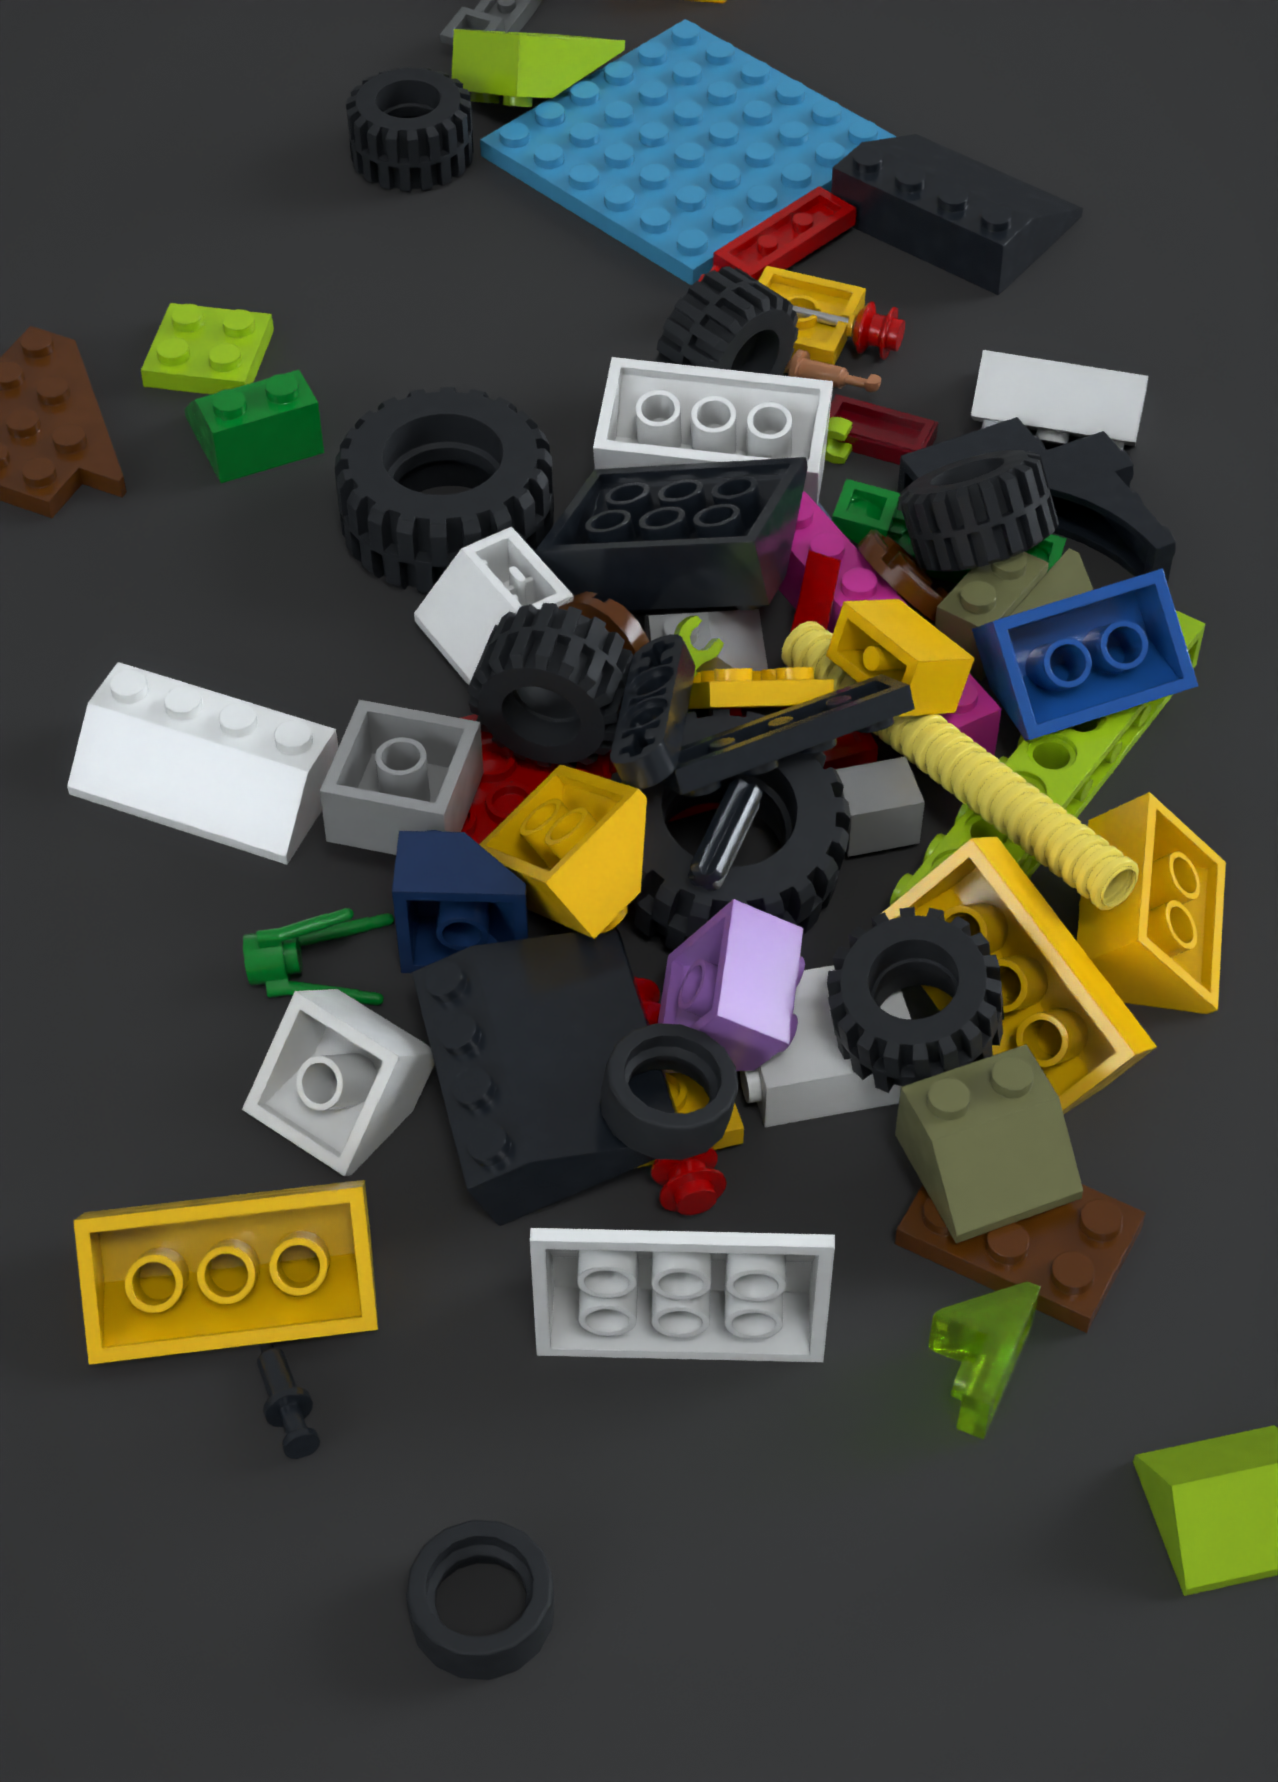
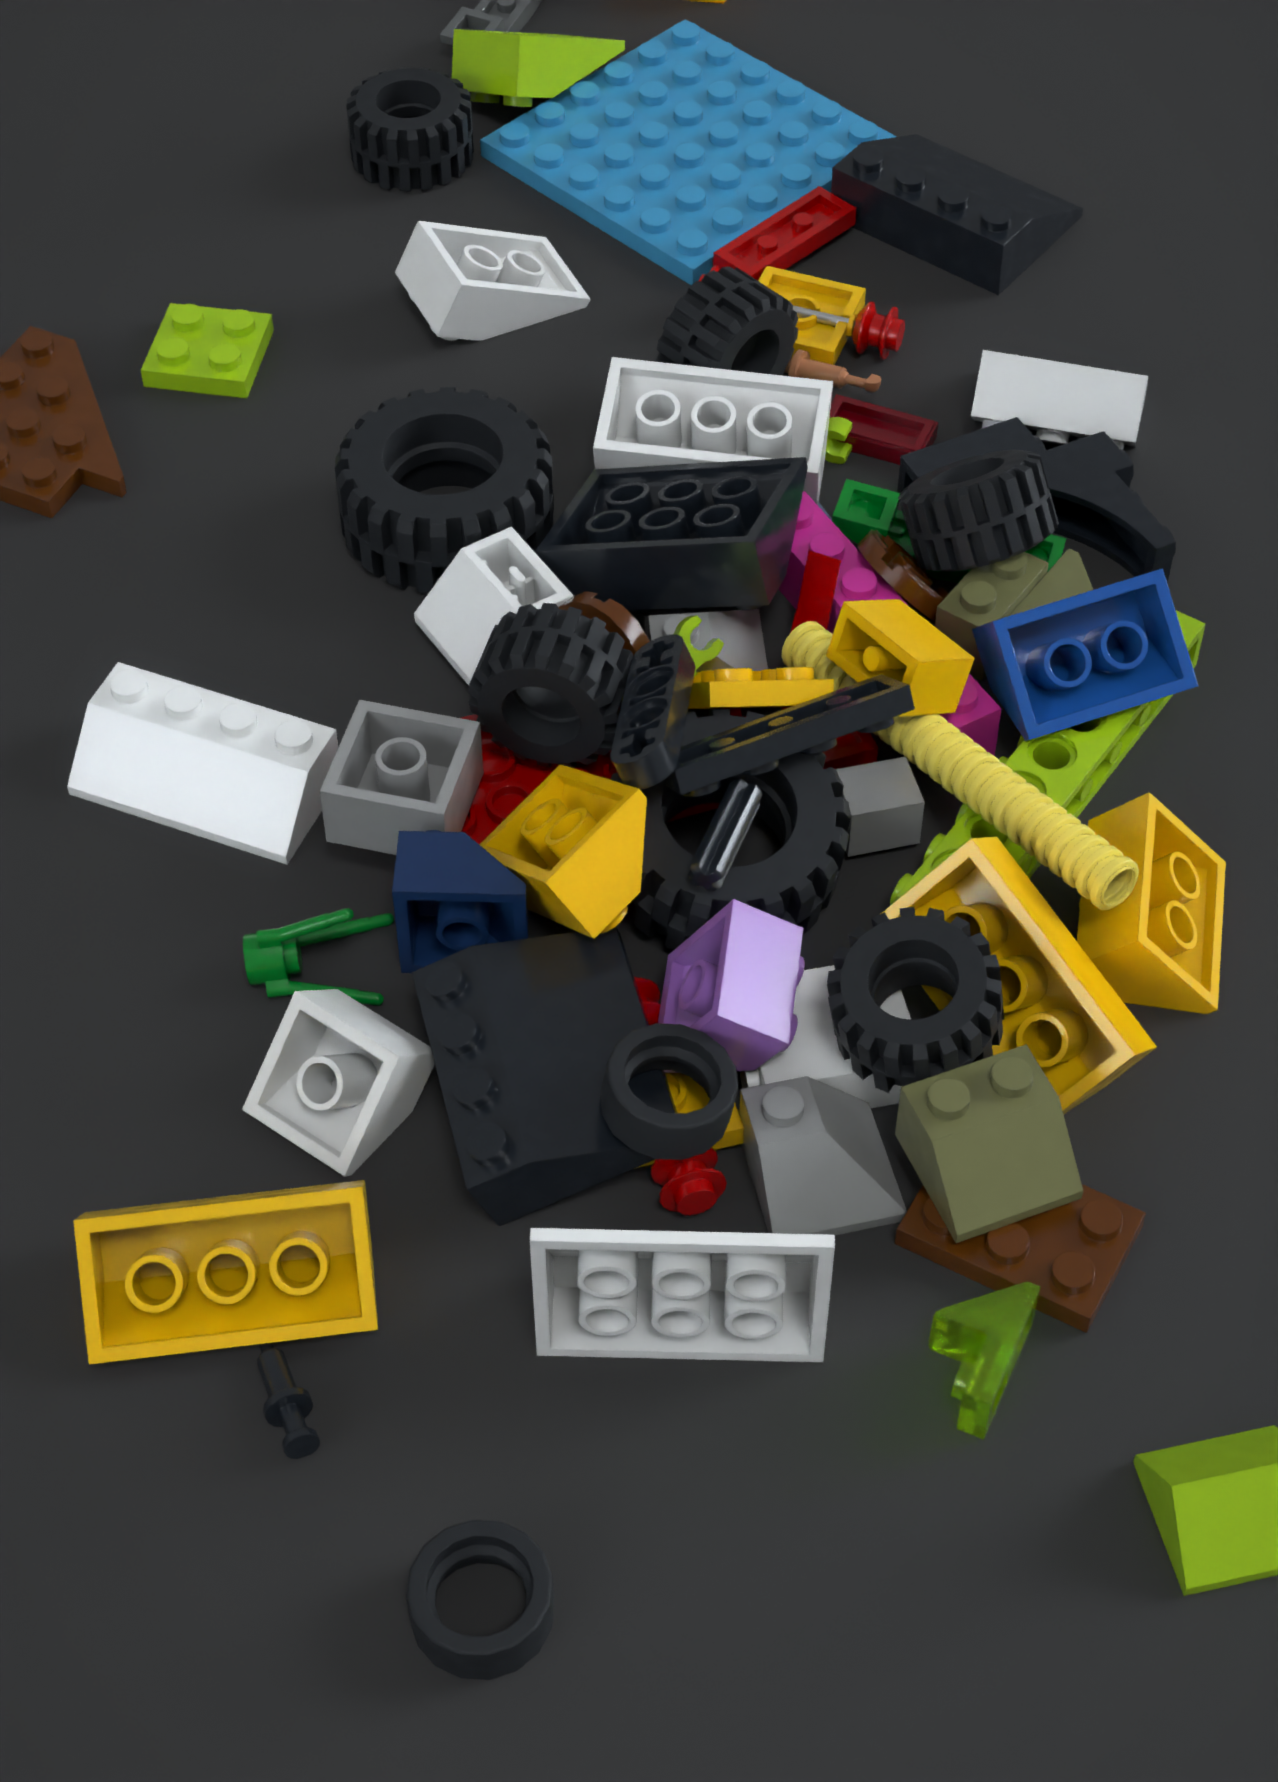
green slope [184,370,324,483] -> none
none -> white slope [395,221,591,341]
none -> light grey slope [739,1076,907,1235]

